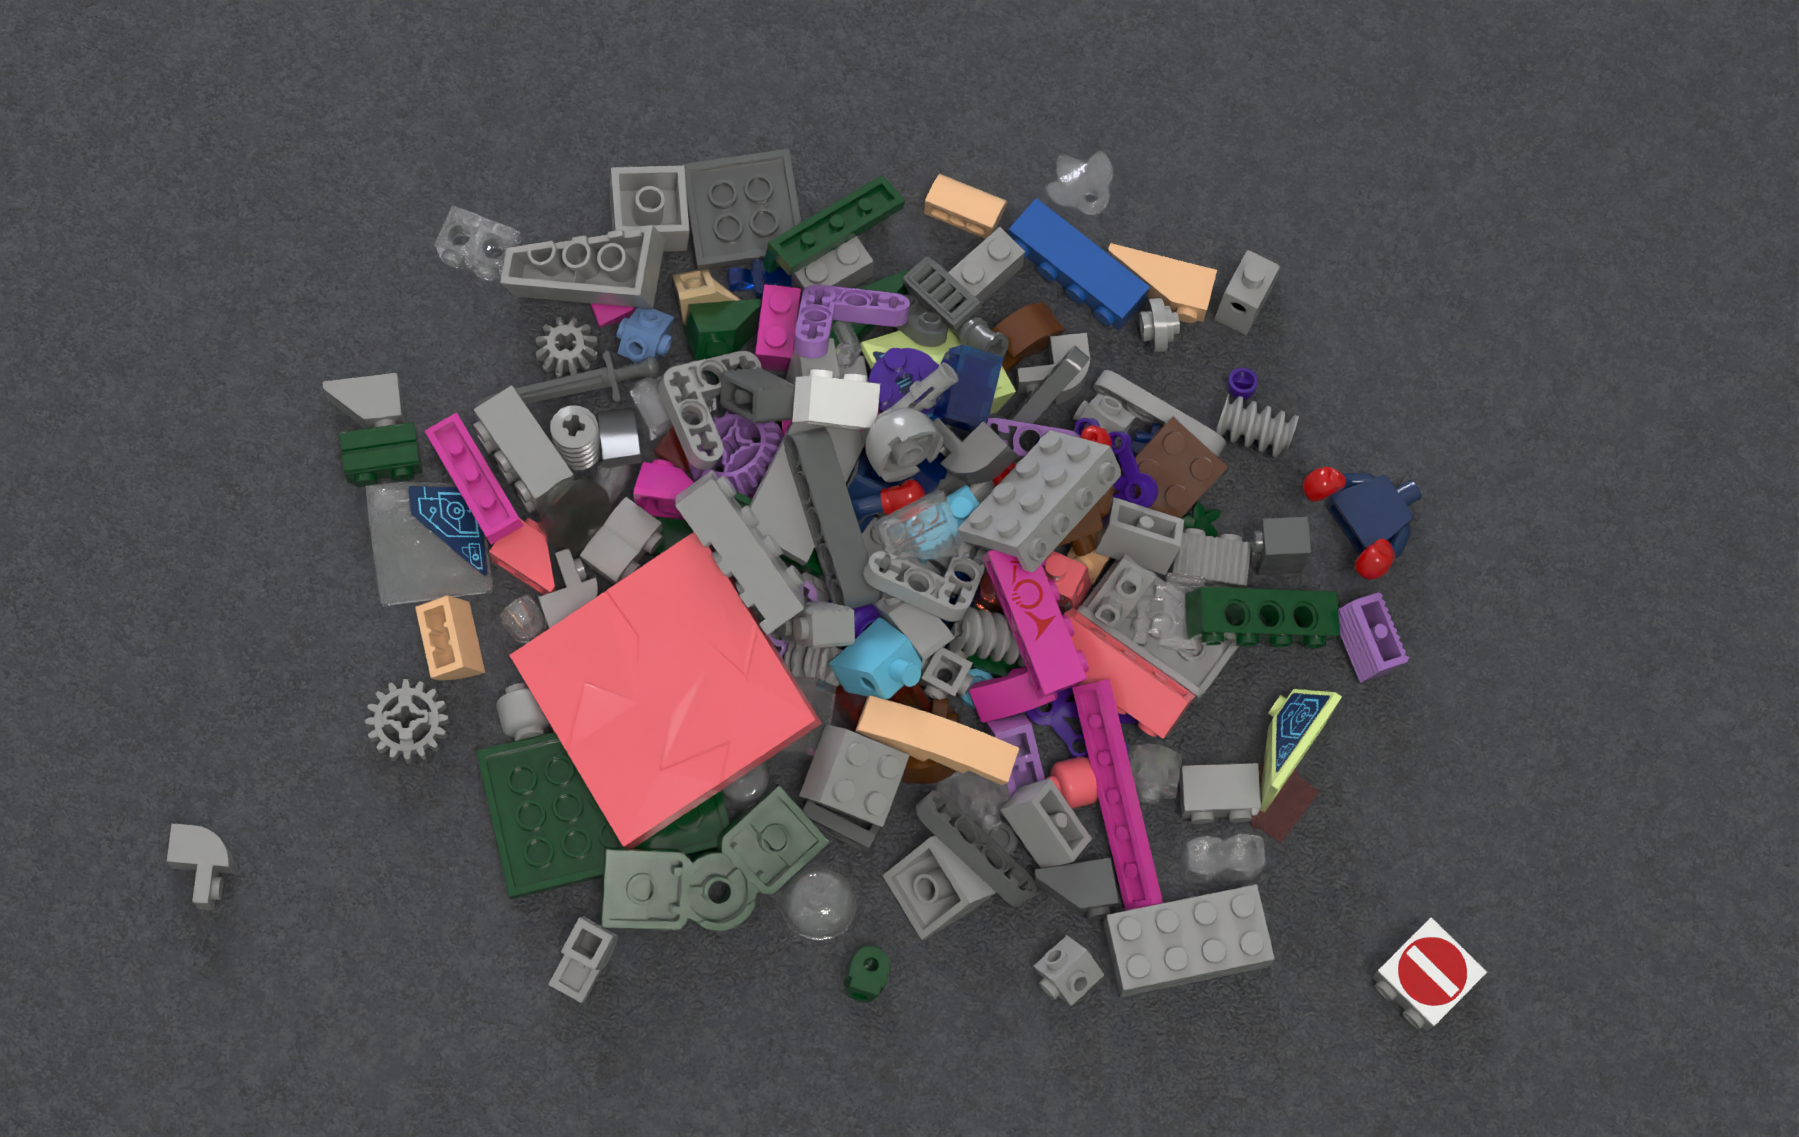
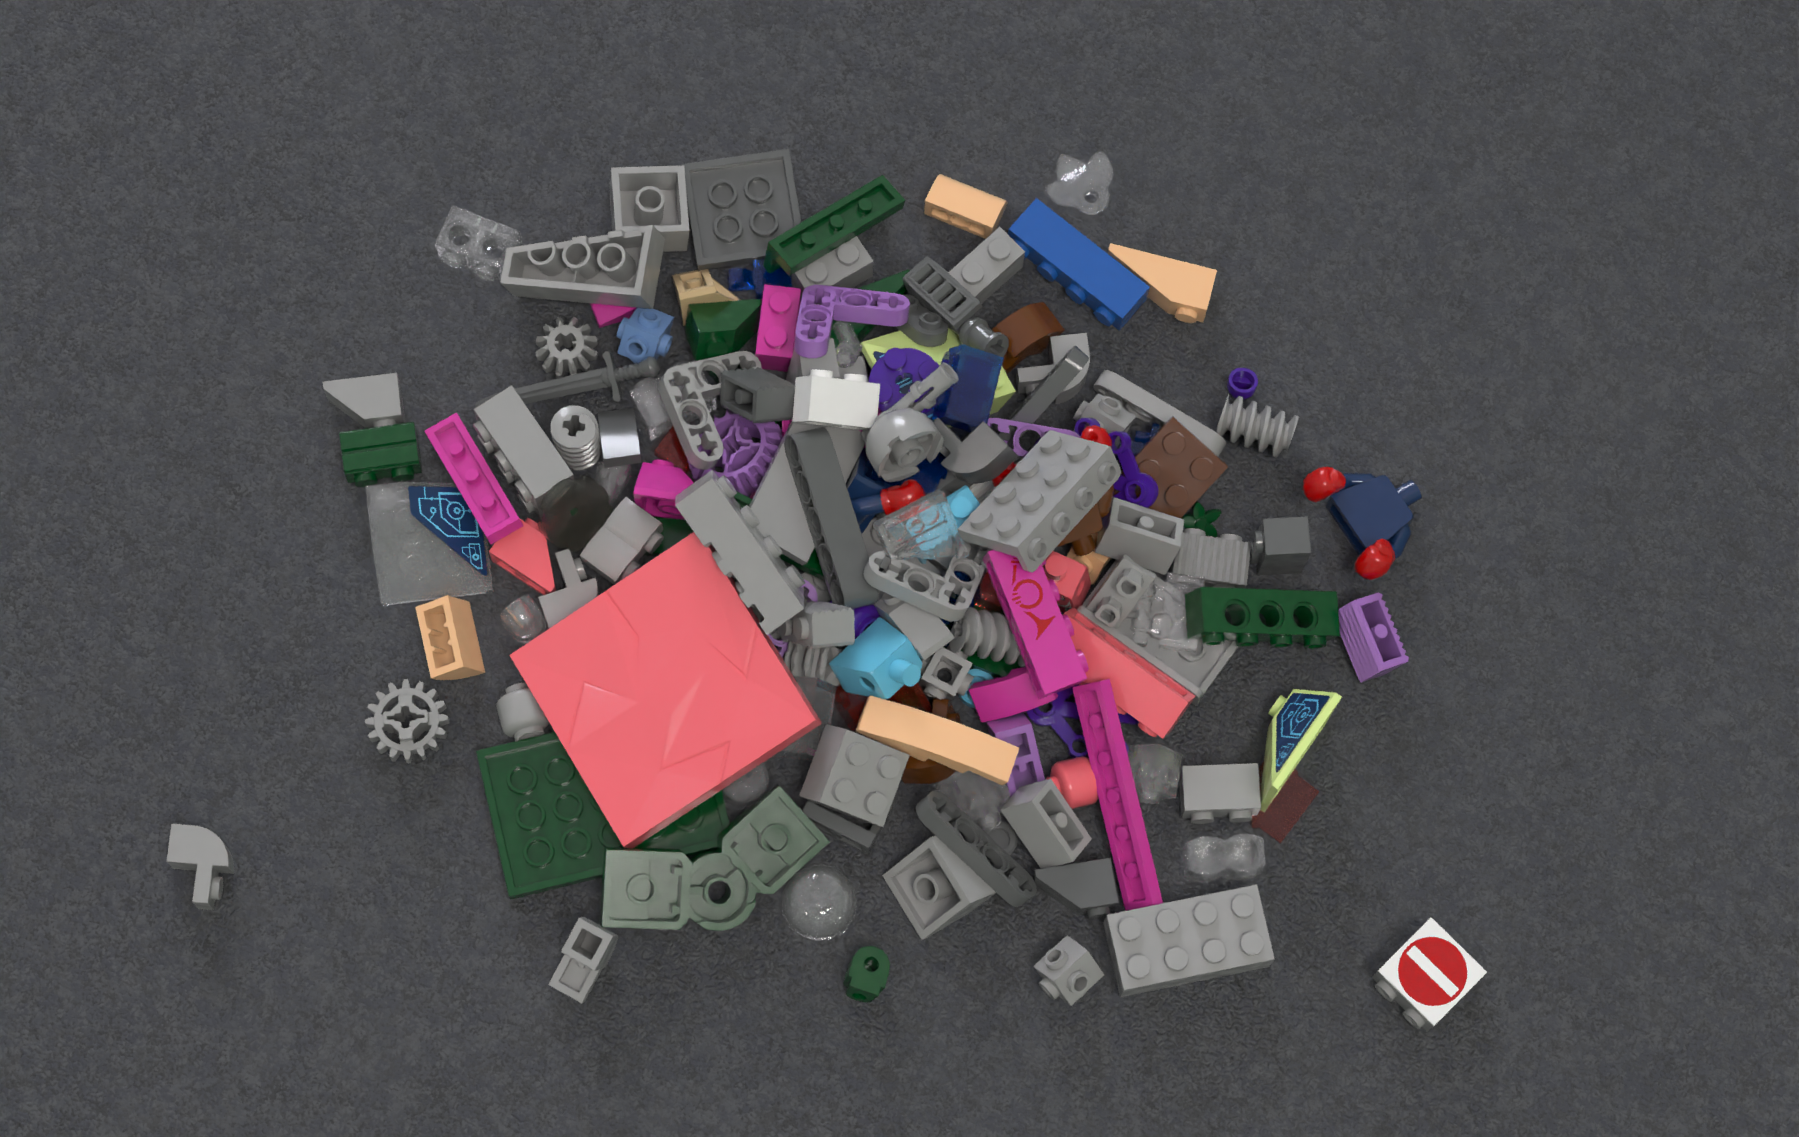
light grey plate [1139,298,1180,352] -> none
light grey torso [1214,250,1280,336] -> none

